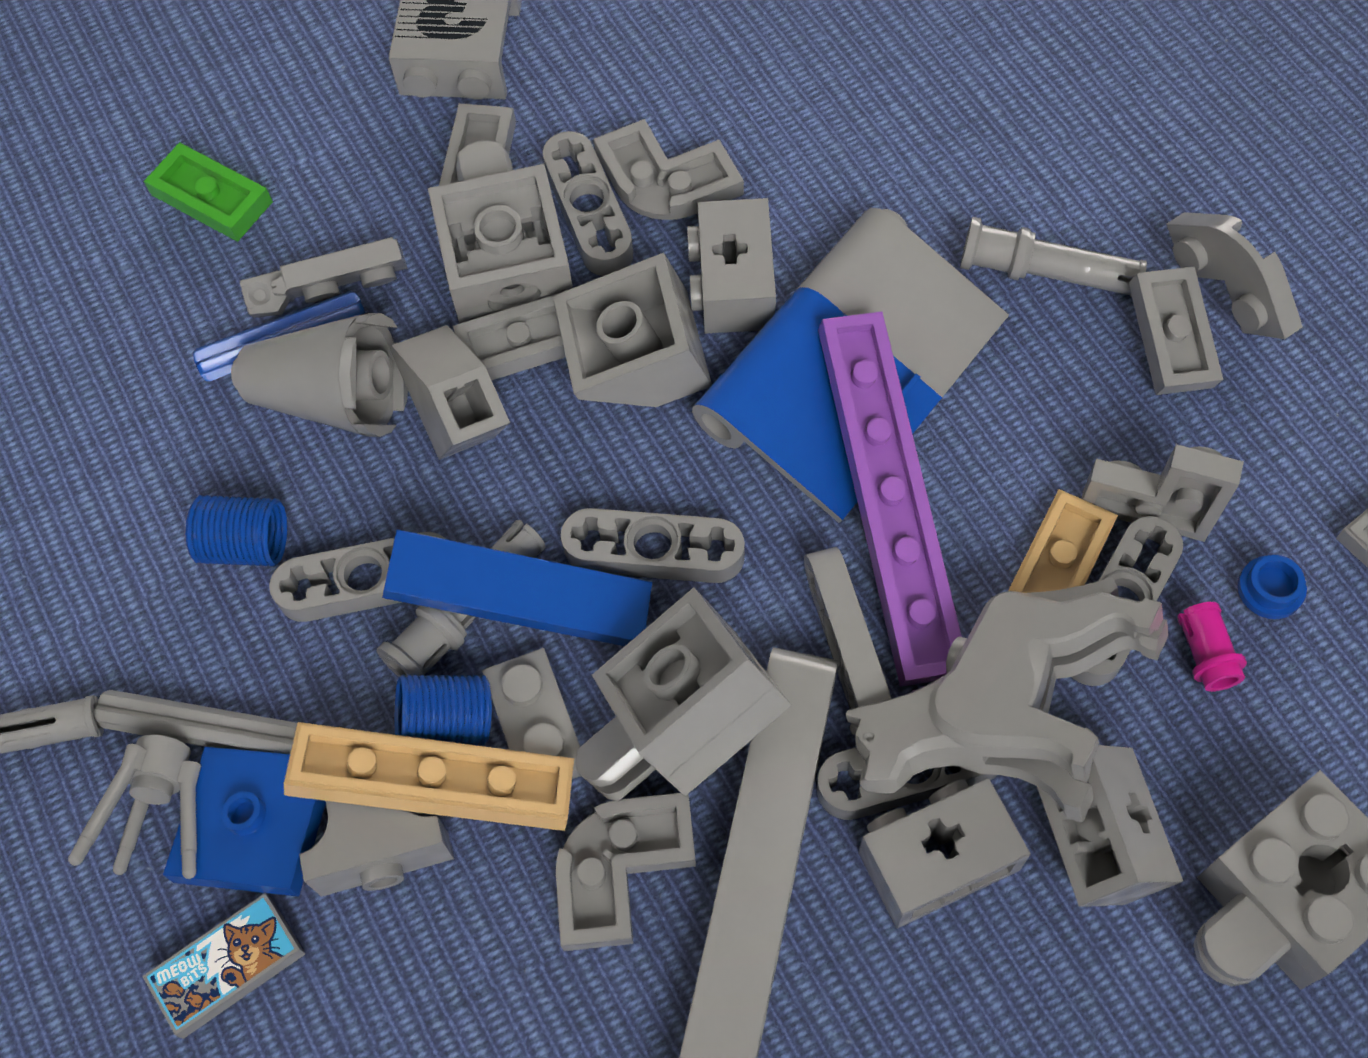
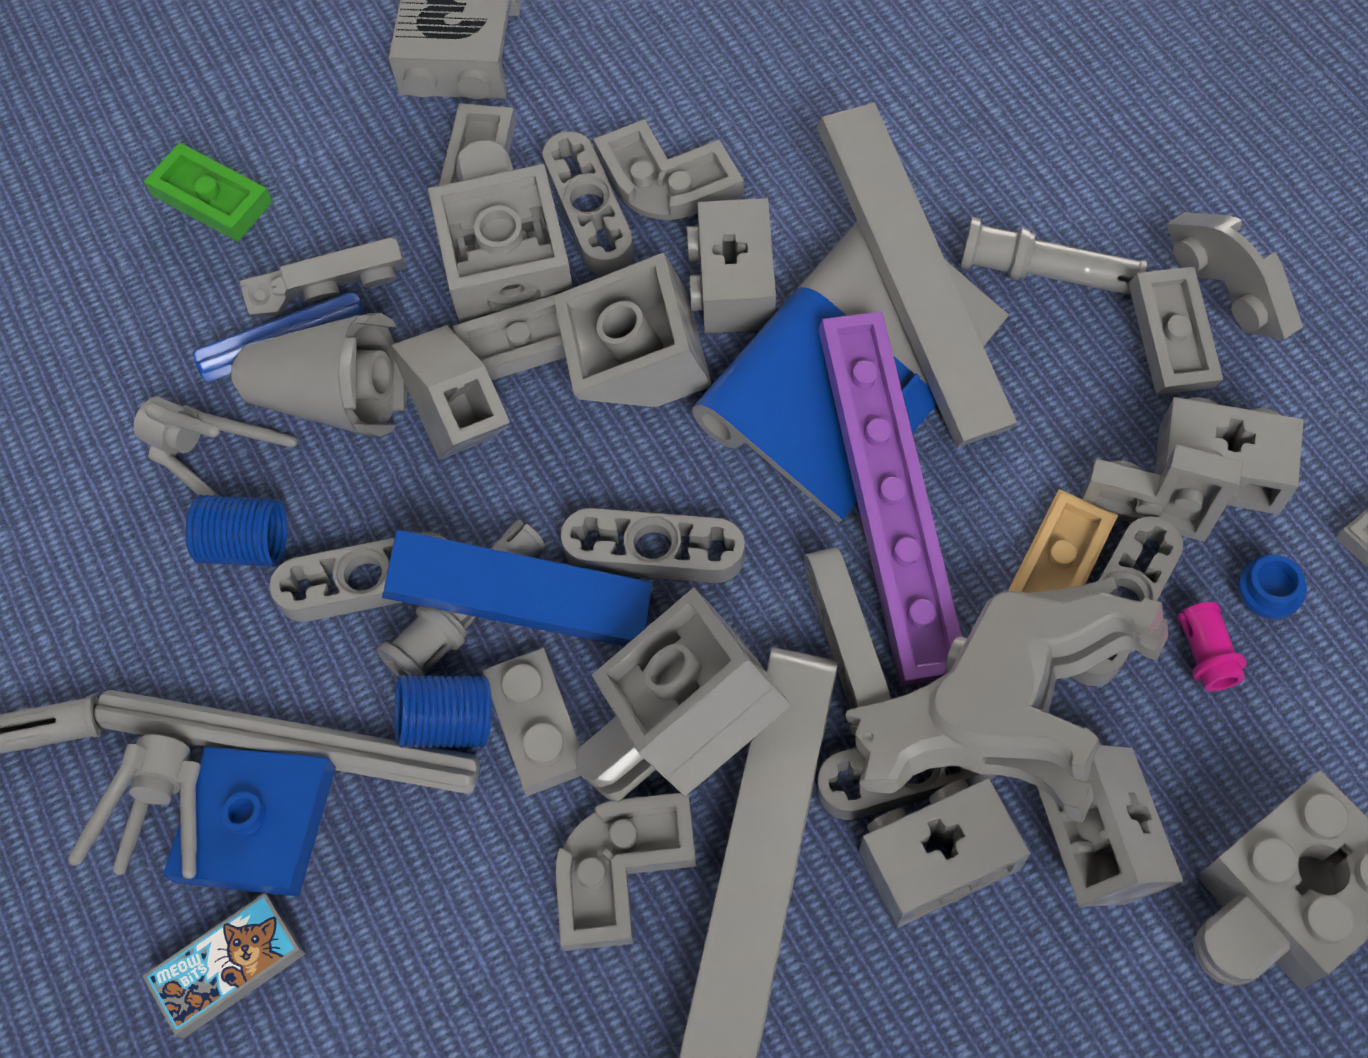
tan tile [284,722,574,831] -> none
light grey brick [299,801,454,897] -> none
none -> light grey plant [133,396,298,497]
none -> light grey tile [817,102,1017,448]
none -> light grey brick [1154,397,1303,515]

